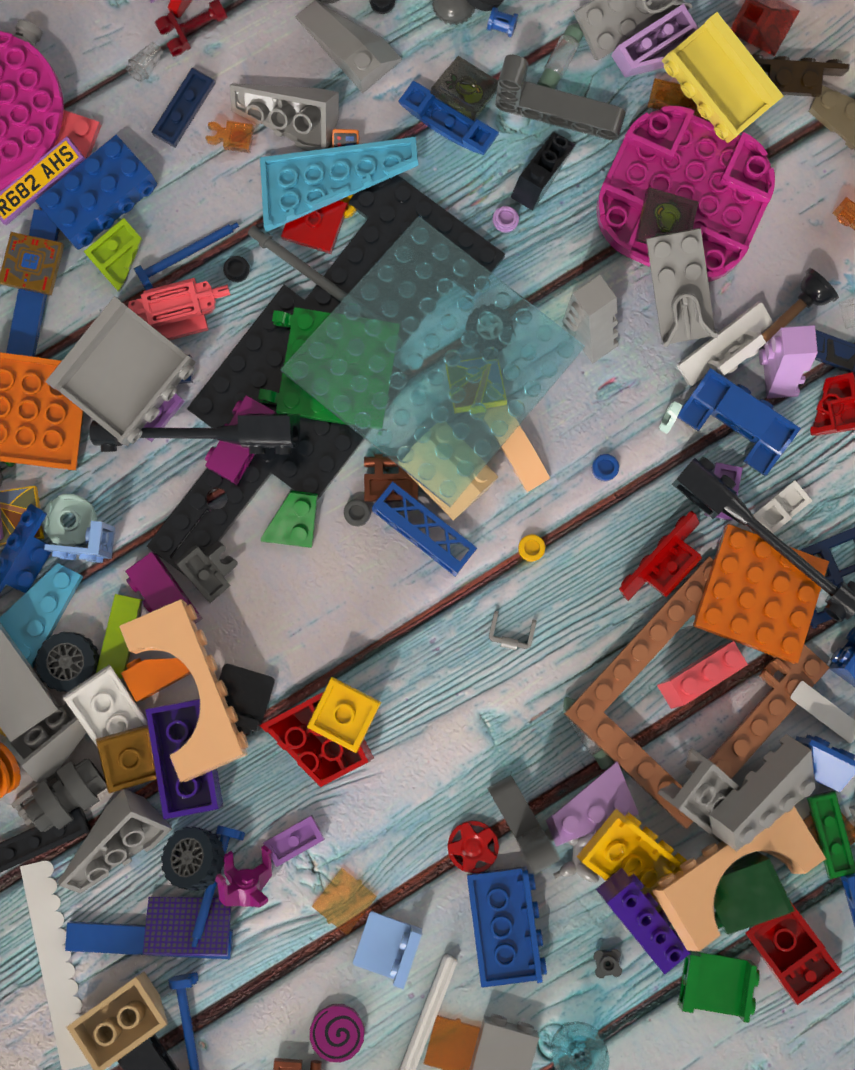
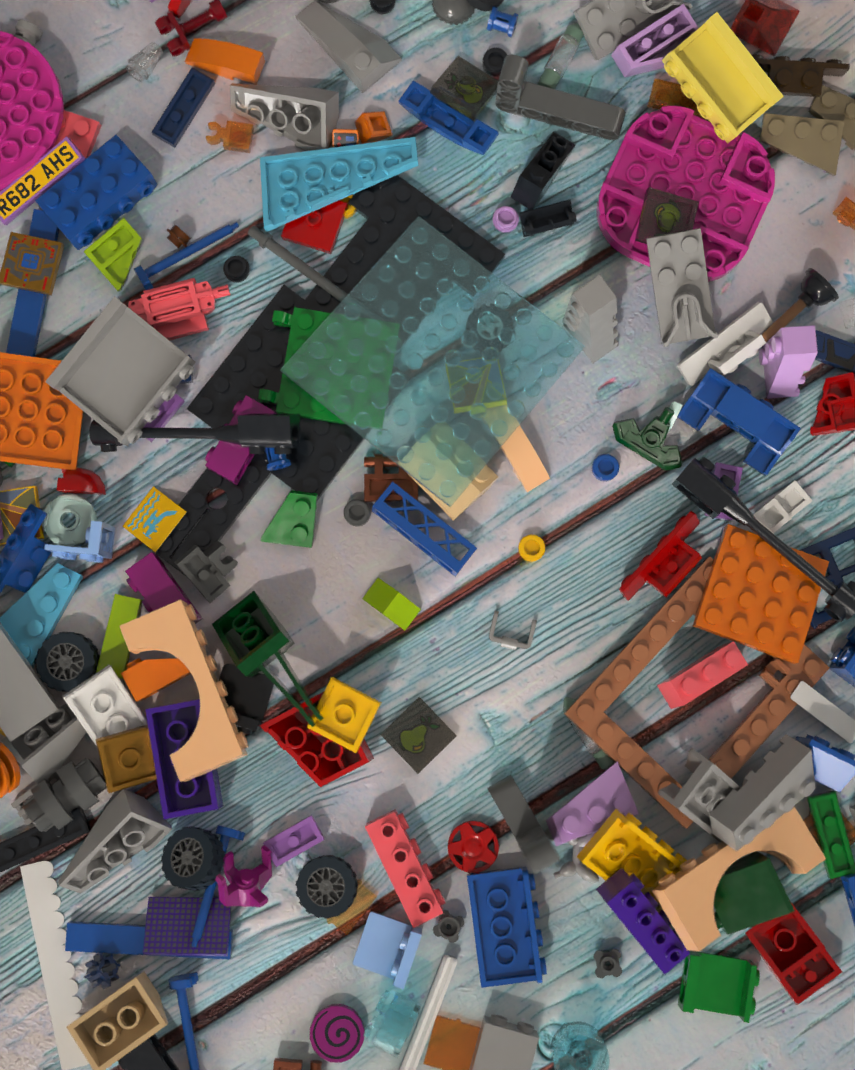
none -> red brick [56,468,106,495]
none -> dark blue gear [84,952,120,990]
none -> yellow sticker [123,486,186,553]
none -> reddish brown plate [167,224,191,248]
none -> orange slope [185,38,266,85]
none -> dark green slope [212,591,324,727]
none -> blue bush [265,448,291,470]
none -> black wheel [296,855,358,919]
none -> orange slope [355,111,392,144]
none -> lime slope [362,578,421,631]
none -> clear light blue brick [363,989,422,1058]
none -> coral brick [365,809,446,928]
none -> clear smoke tile [380,696,457,774]
none -> dark grey plate [433,910,465,943]
none -> black tile [482,48,507,76]
none -> black hinge [519,199,577,237]
none -> dark green piece [612,407,682,470]
none -> dark tan wing [759,113,844,176]

